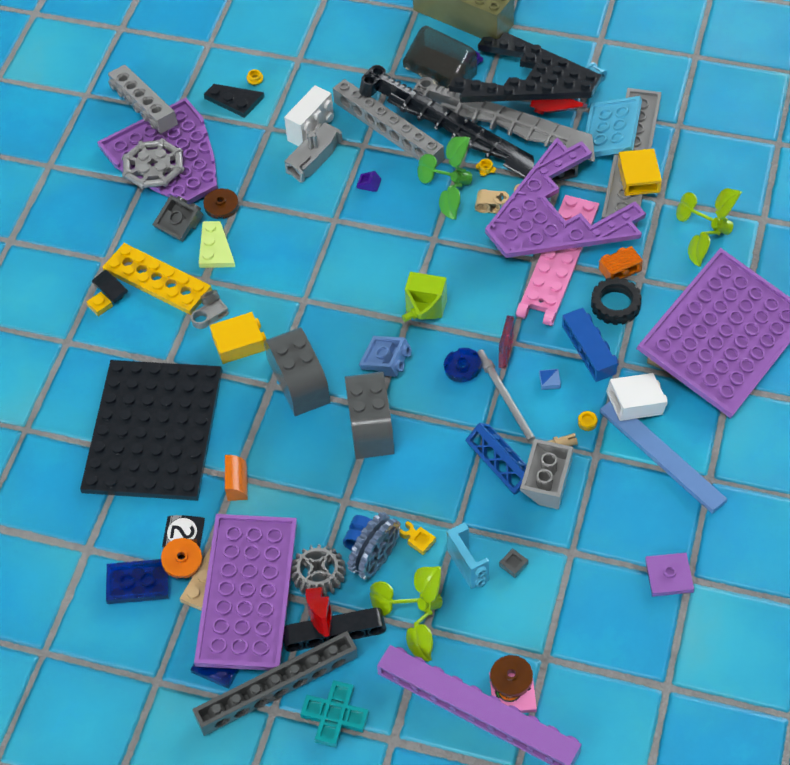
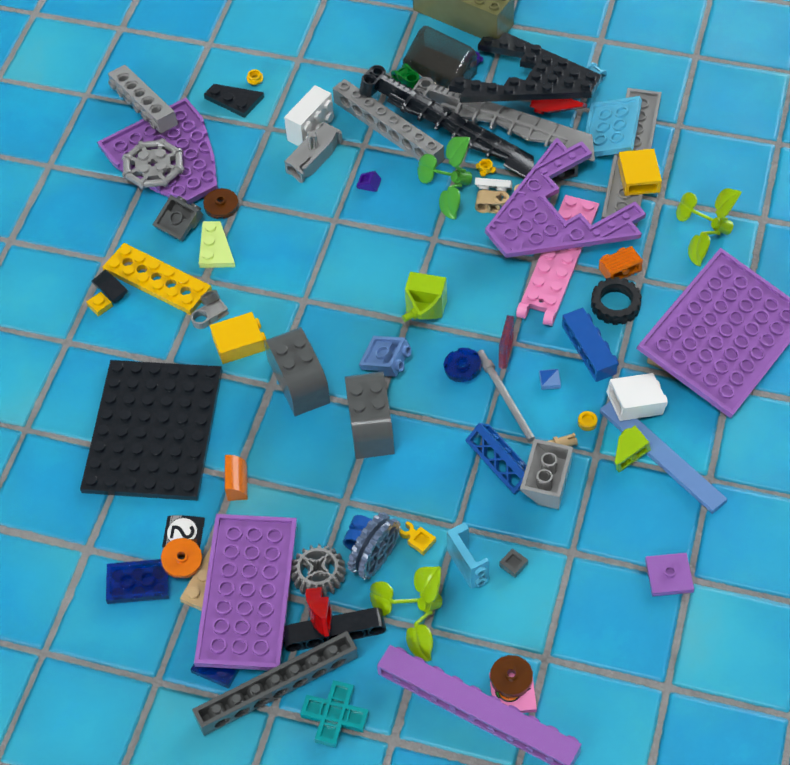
none -> green piece [391,63,419,90]
none -> white plate [475,177,512,191]
none -> lime slope [615,425,651,472]

